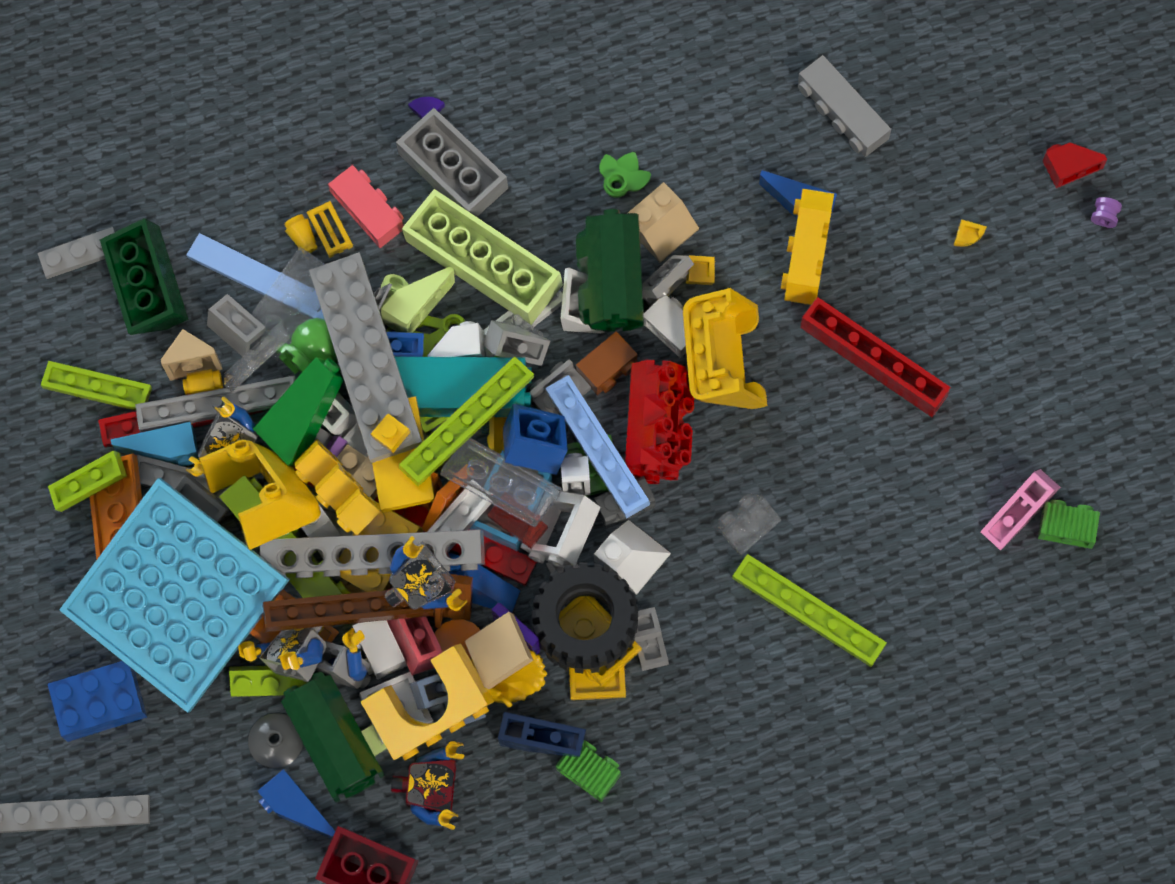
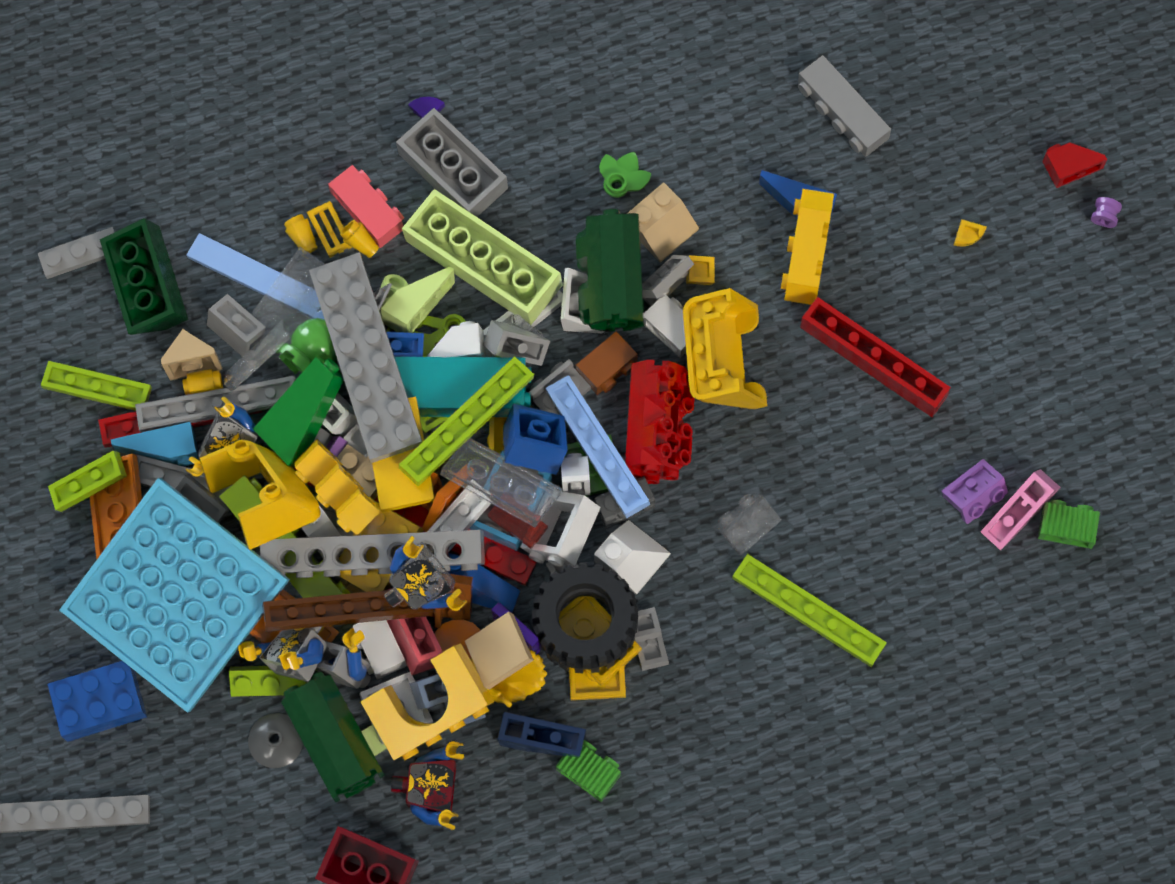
blue slope [258,769,335,839] -> none
yellow plate [371,414,410,453] -> none
none -> yellow cone [340,220,379,258]
none -> medium lavender bracket [942,459,1008,524]

